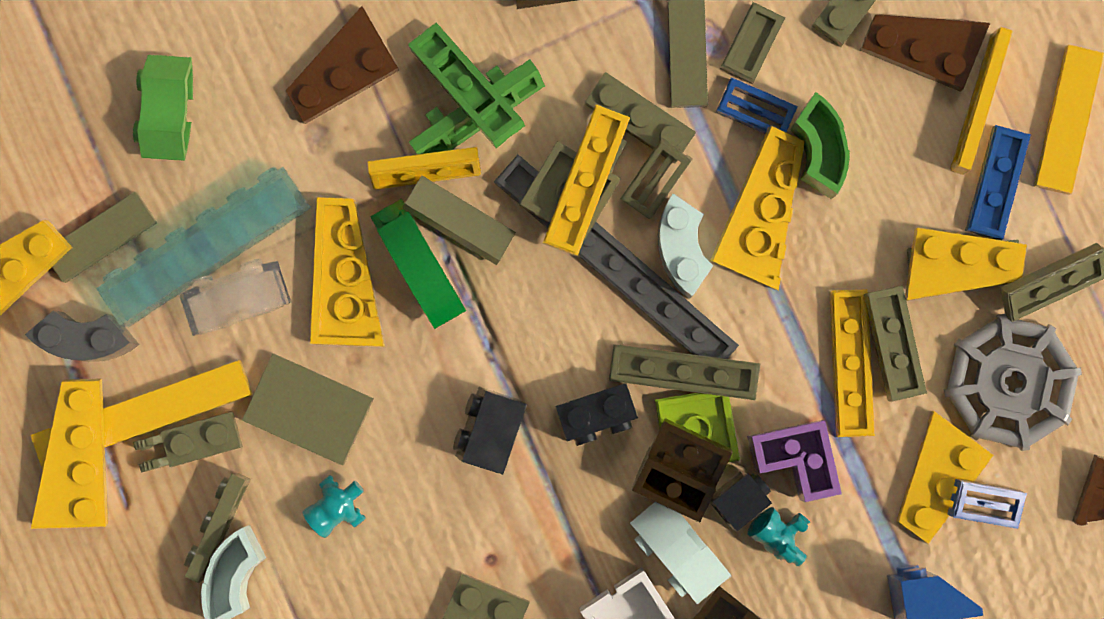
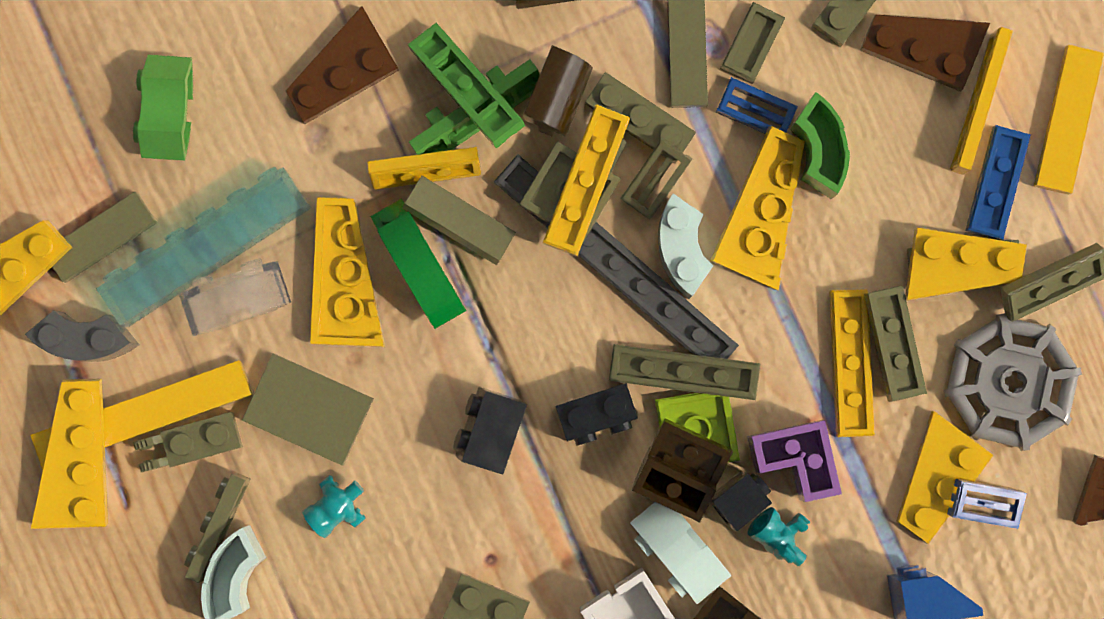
none -> dark brown brick [524,45,593,137]

